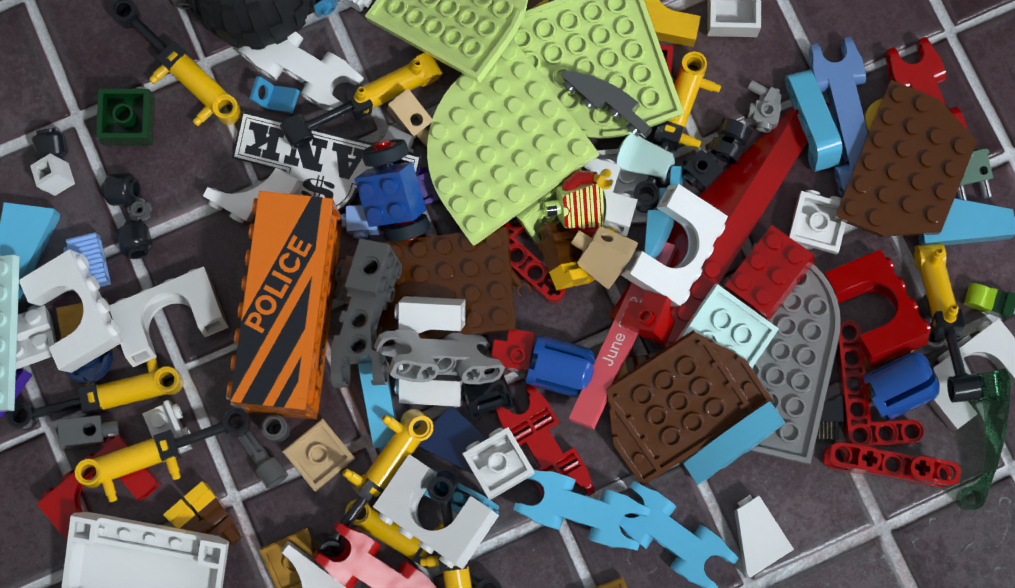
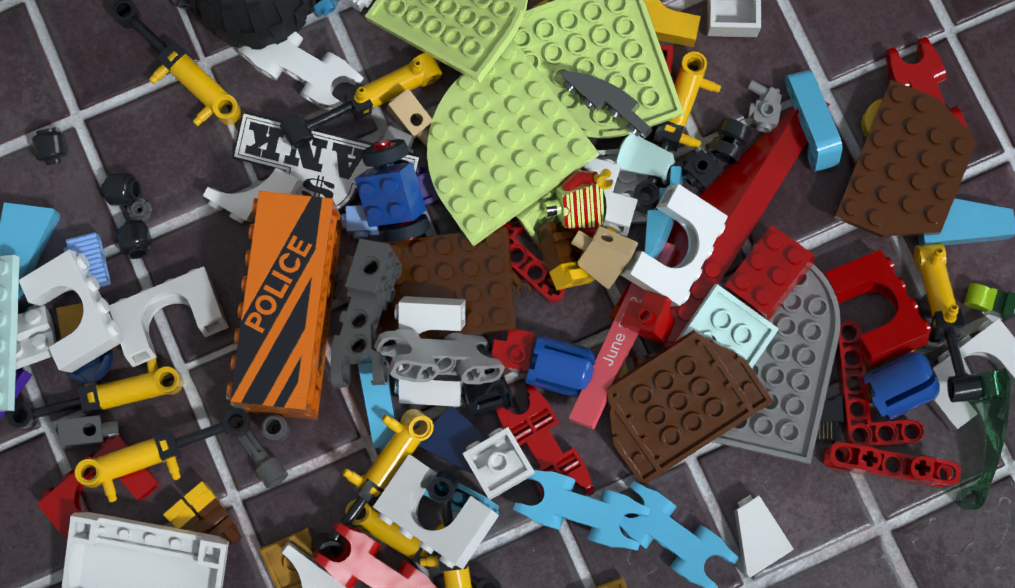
white brick [30,153,75,196] -> none
dark green brick [96,89,155,145] -> none
white bracket [143,400,192,454] -> none
dark azure bracket [249,76,300,114] -> none
tan plate [282,418,356,492] -> none
medium azure slope [683,401,785,485] -> none
white plate [789,190,846,254] -> none
medium blue piece [809,37,868,197] -> none
sand green piece [956,149,993,201] -> none

